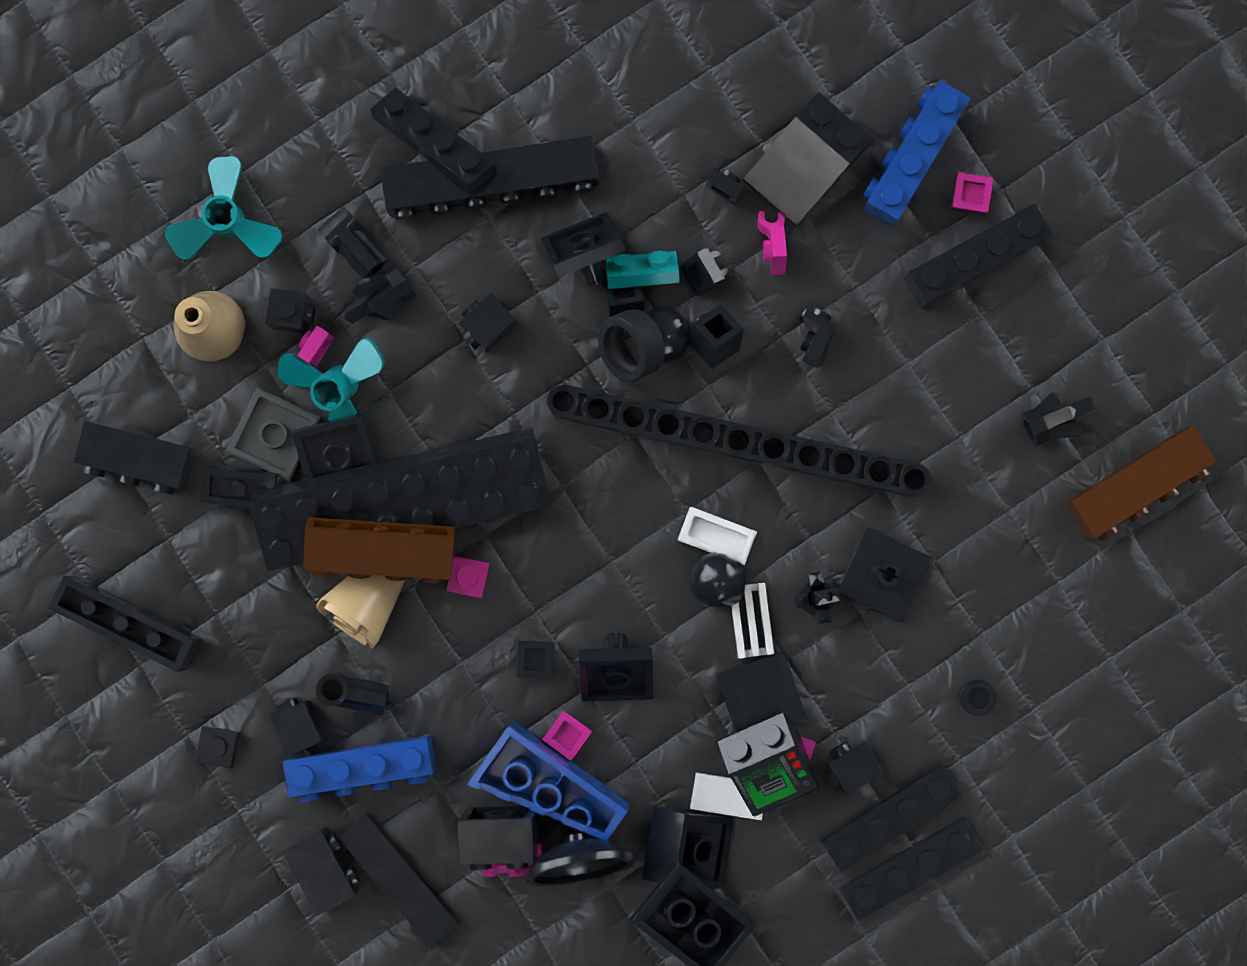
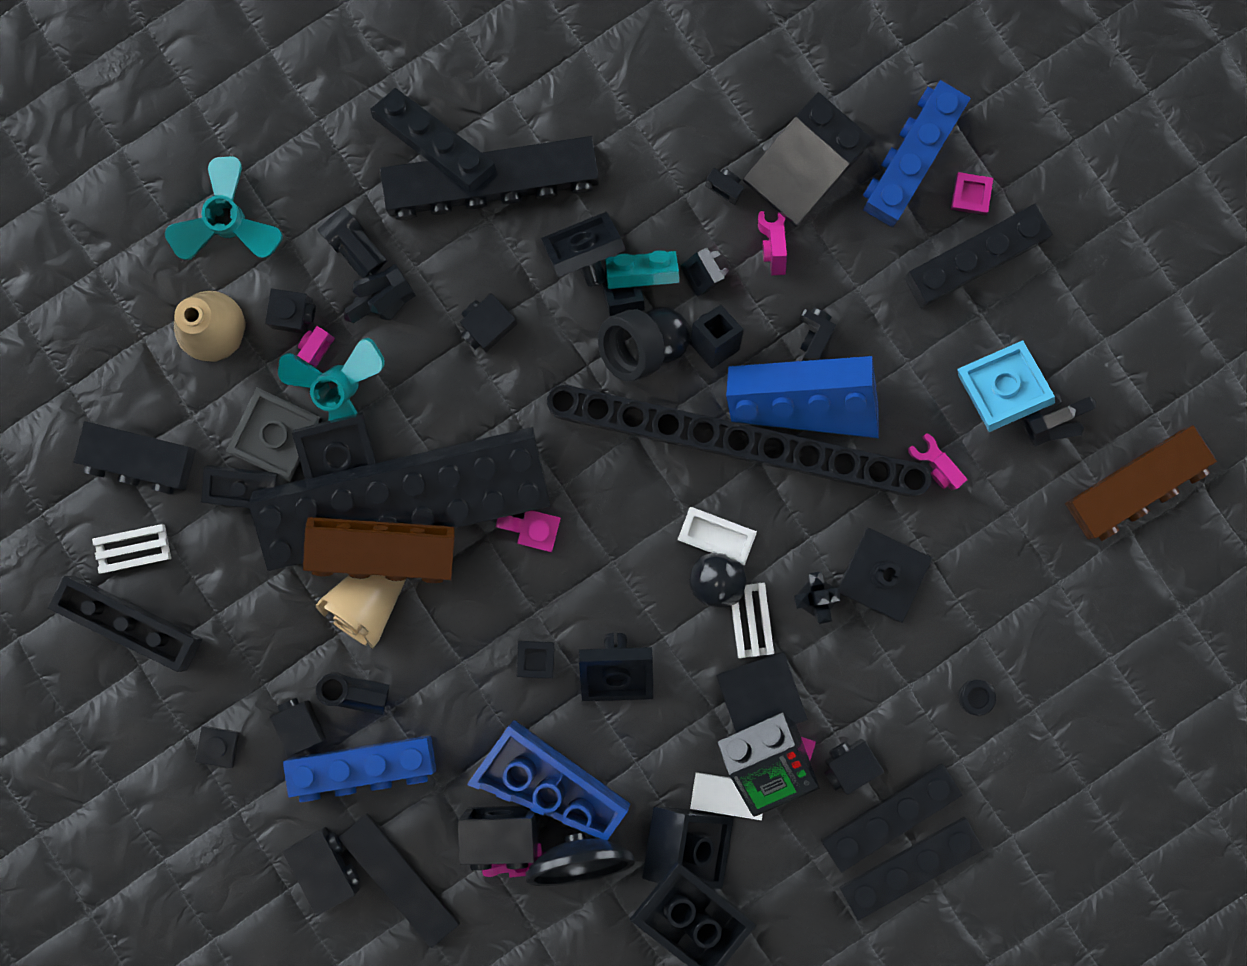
dark pink plate [447,556,490,598] -> none
dark pink plate [542,710,592,761] -> none
none -> white tile [92,524,171,574]
none -> dark pink plate [495,510,561,552]
none -> blue wedge [726,356,879,438]
none -> dark pink plate [908,433,968,491]
none -> medium azure plate [957,340,1055,432]

